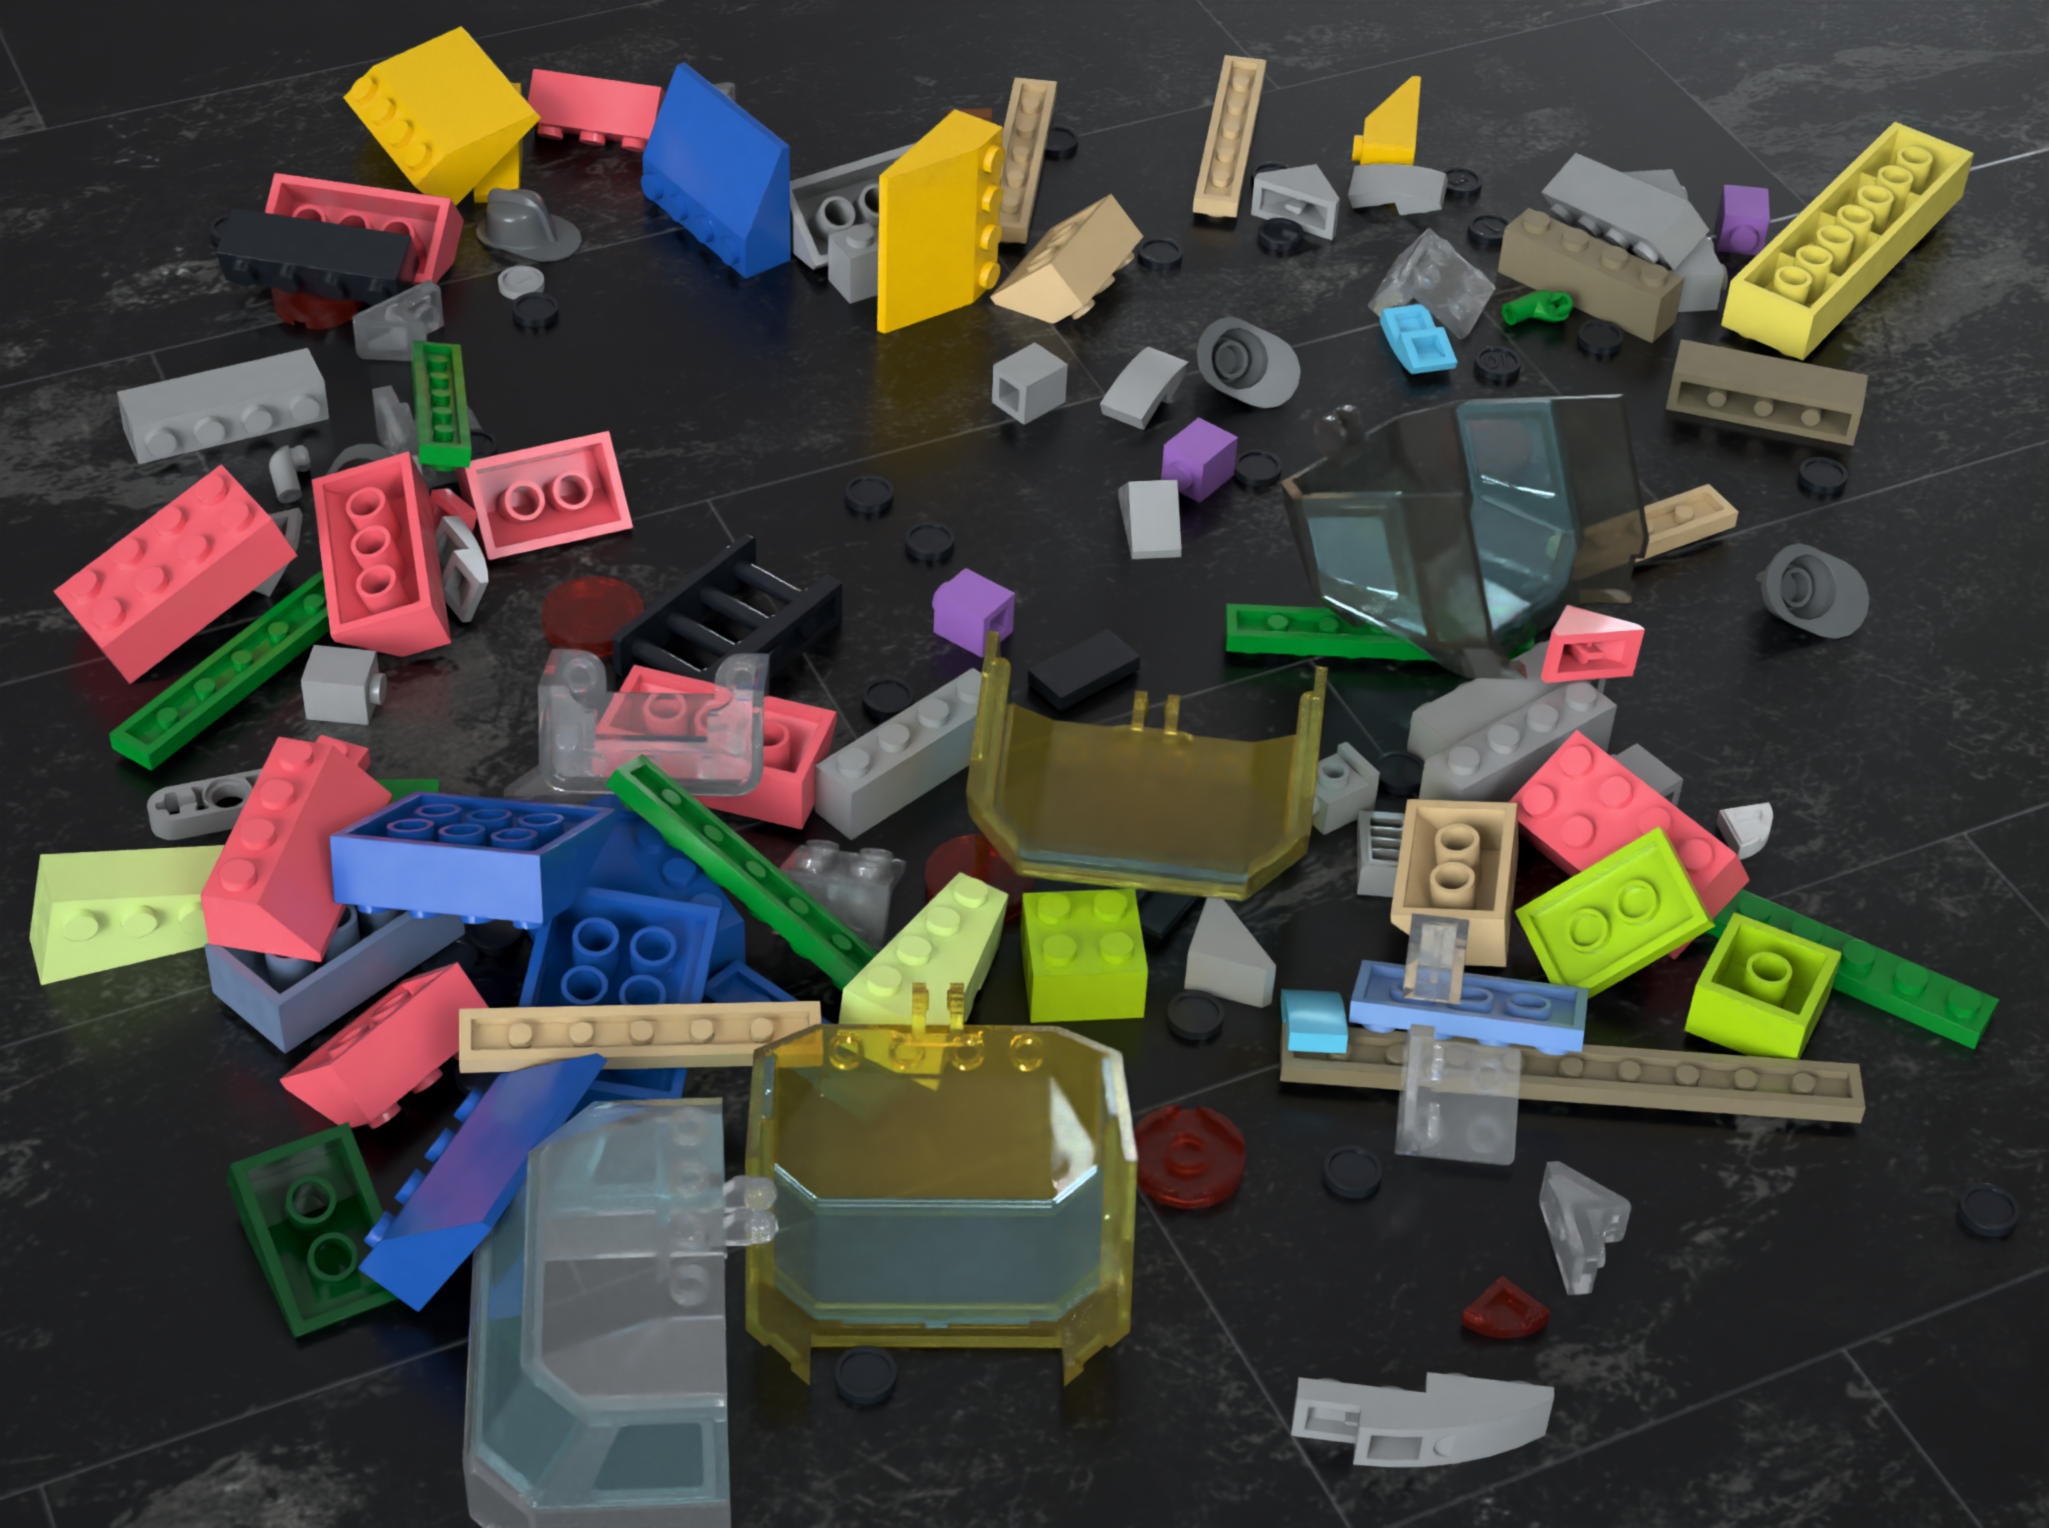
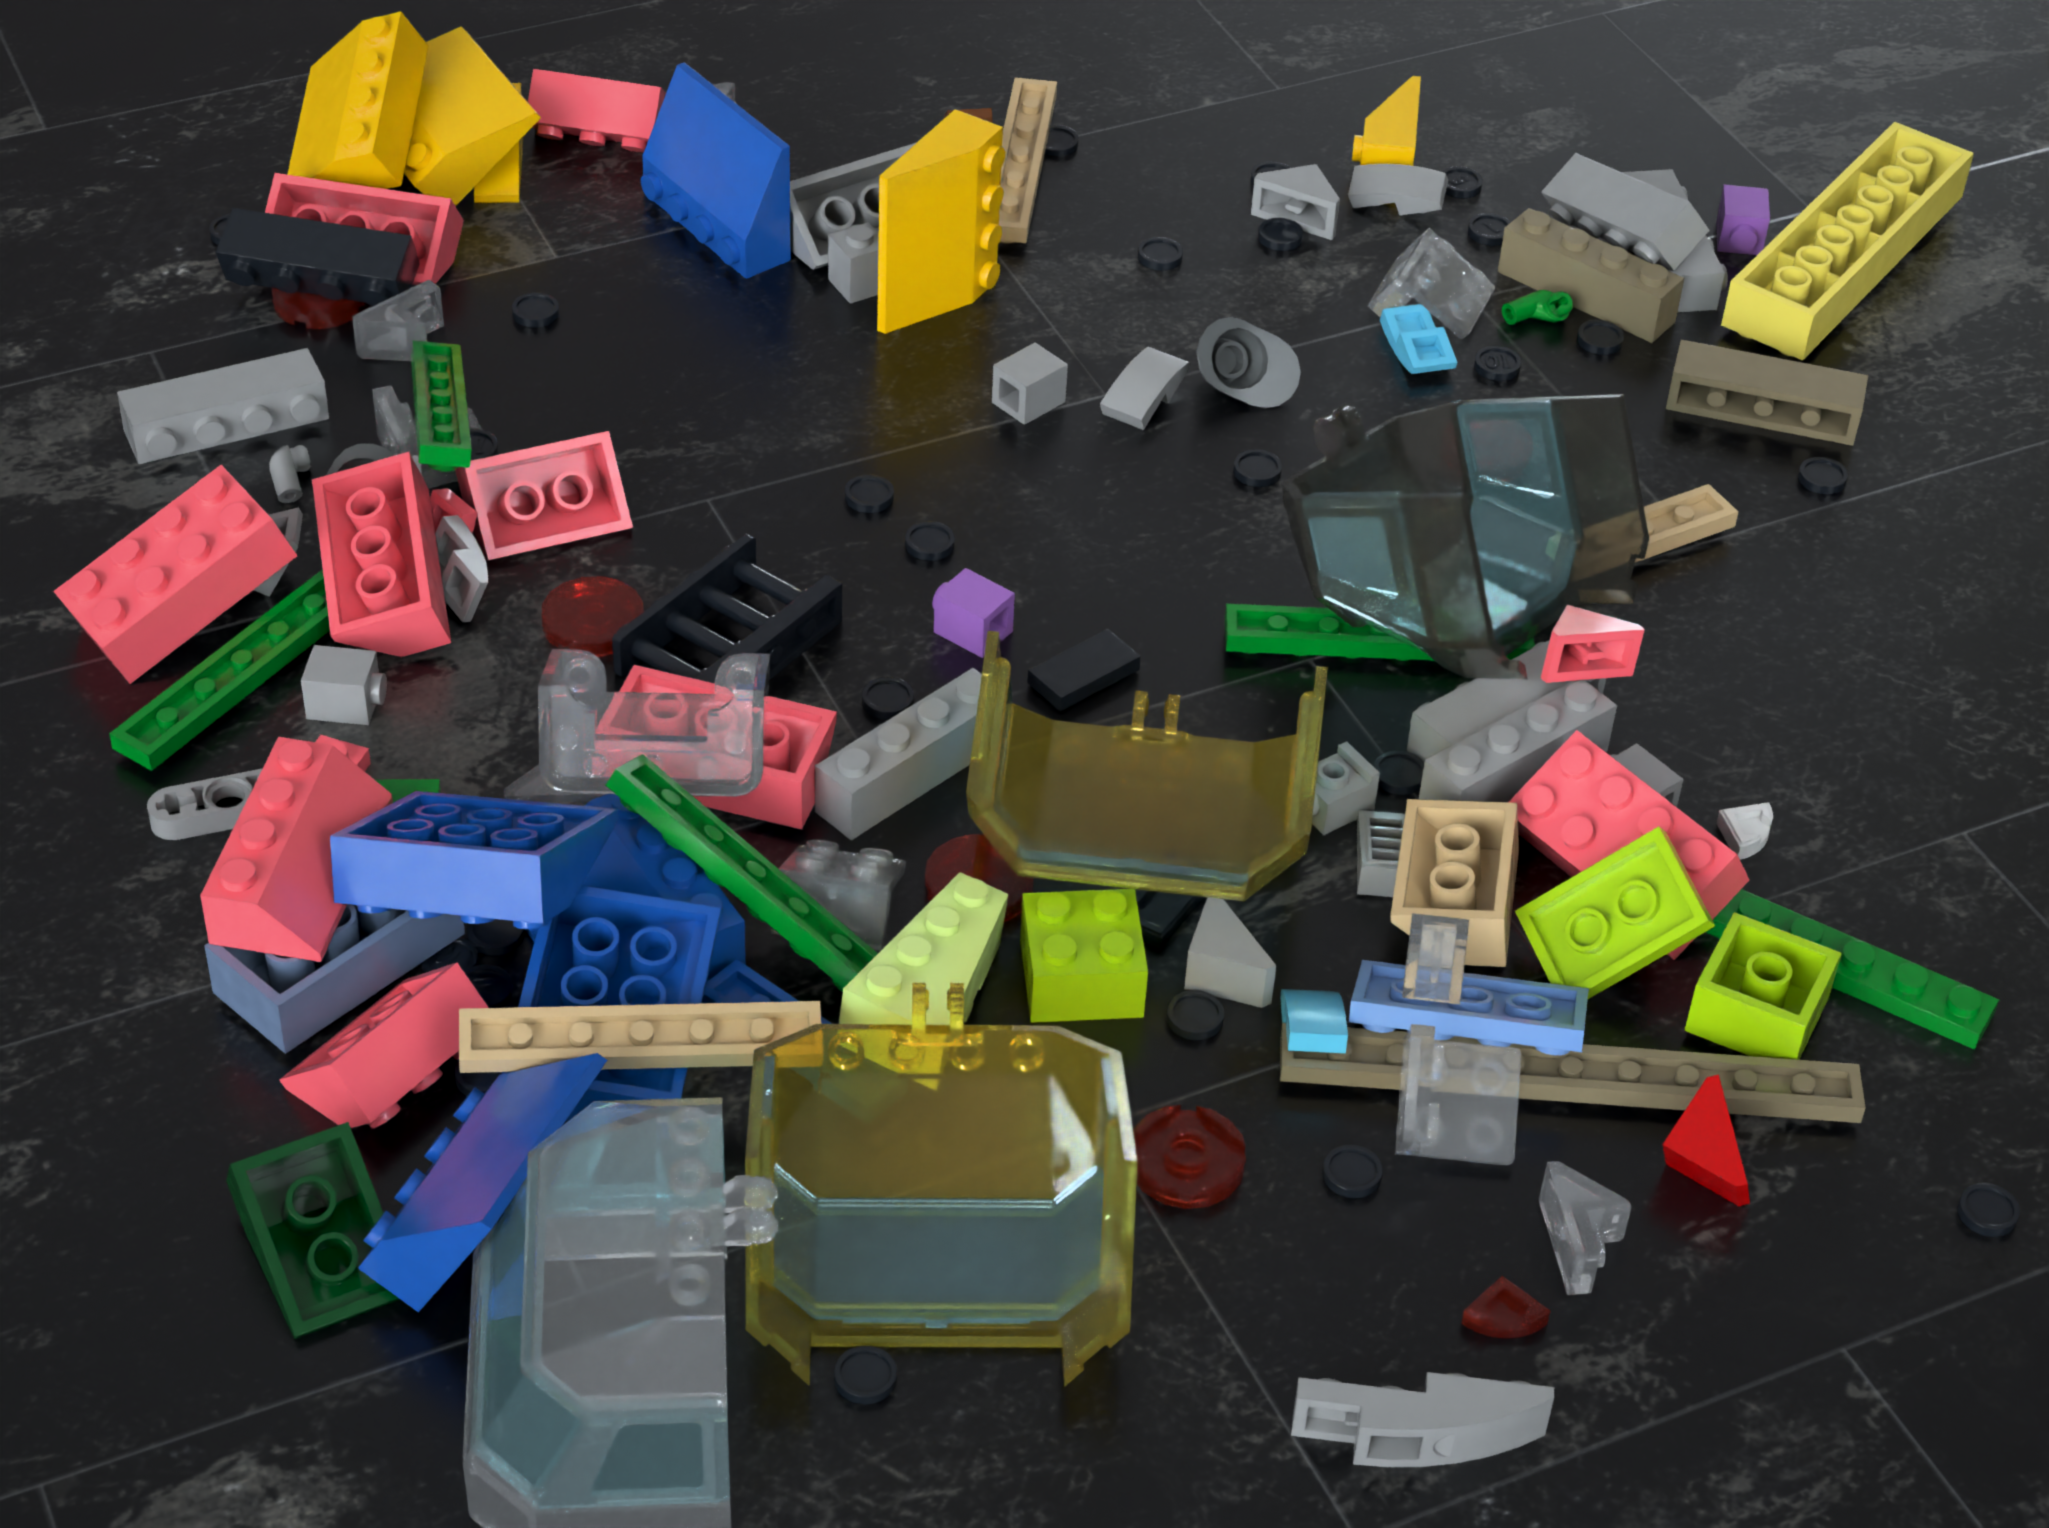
yellowish green wedge [29,845,225,985] -> none
dark grey piece [476,188,582,262] -> none
light grey piece [498,266,545,300] -> none
tan slope [990,194,1144,324] -> none
light grey slope [1118,479,1181,559] -> none
medium lavender brick [1161,417,1238,503] -> none
tan plate [1193,55,1267,218] -> none
dark grey piece [1755,543,1870,639] -> none
none -> yellow slope [287,11,429,189]
none -> red slope [1662,1074,1750,1206]

